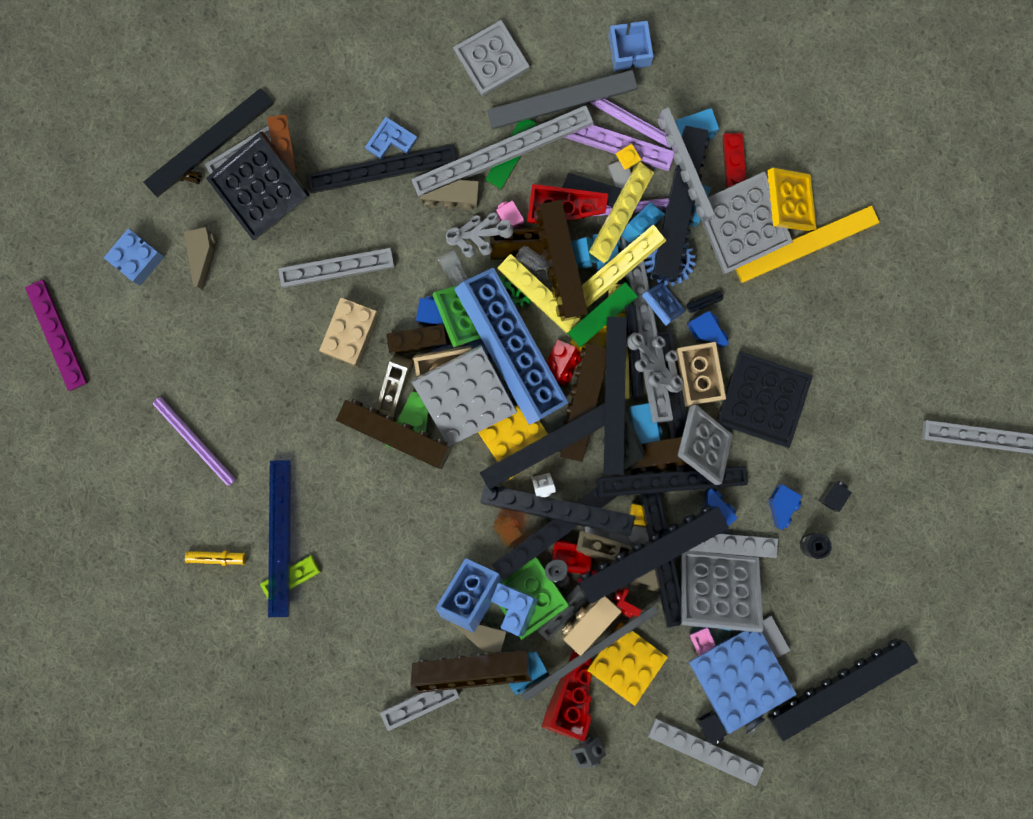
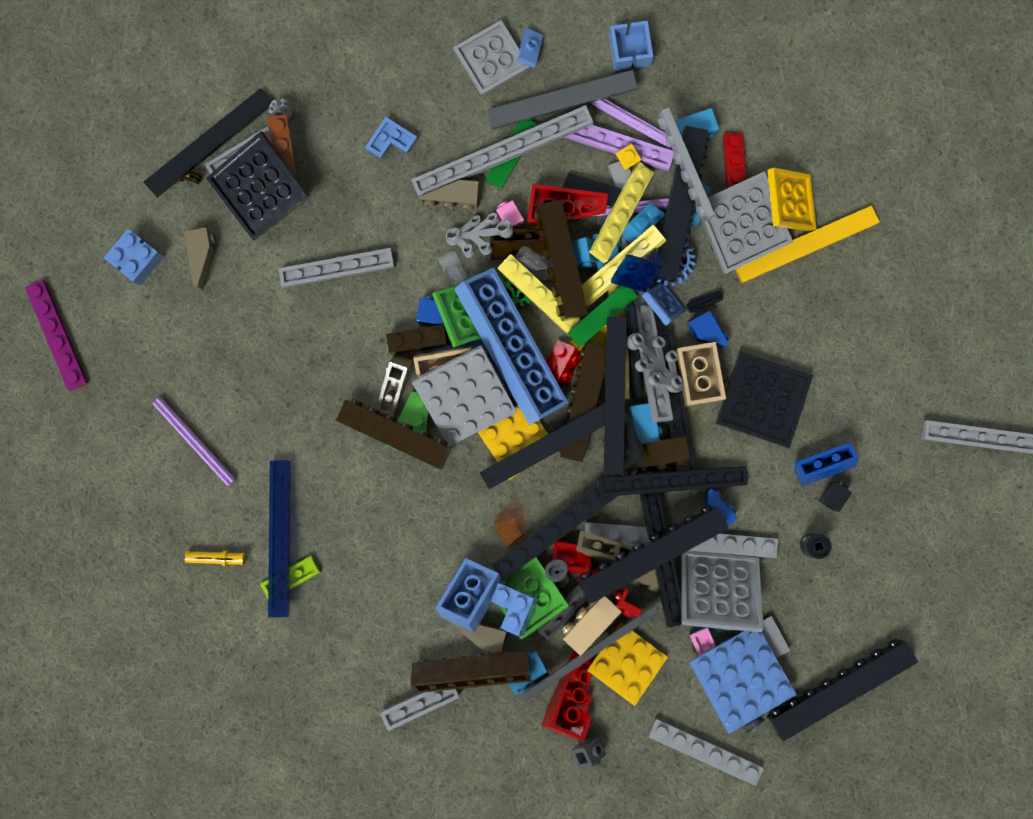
black tile [307,144,457,194] -> none
tan brick [319,298,379,367] -> none
black plate [480,484,635,536] -> none
white plate [531,473,556,497] -> none
yellow plate [629,504,646,527] -> none
light grey plate [678,405,733,485] -> none
black brick [696,710,727,745] -> none
blue slope [768,484,802,530] -> none
none -> light grey gear [269,98,293,121]
none -> medium blue plate [517,28,543,68]
none -> clear blue bracket [611,248,663,292]
none -> blue brick [794,442,859,487]

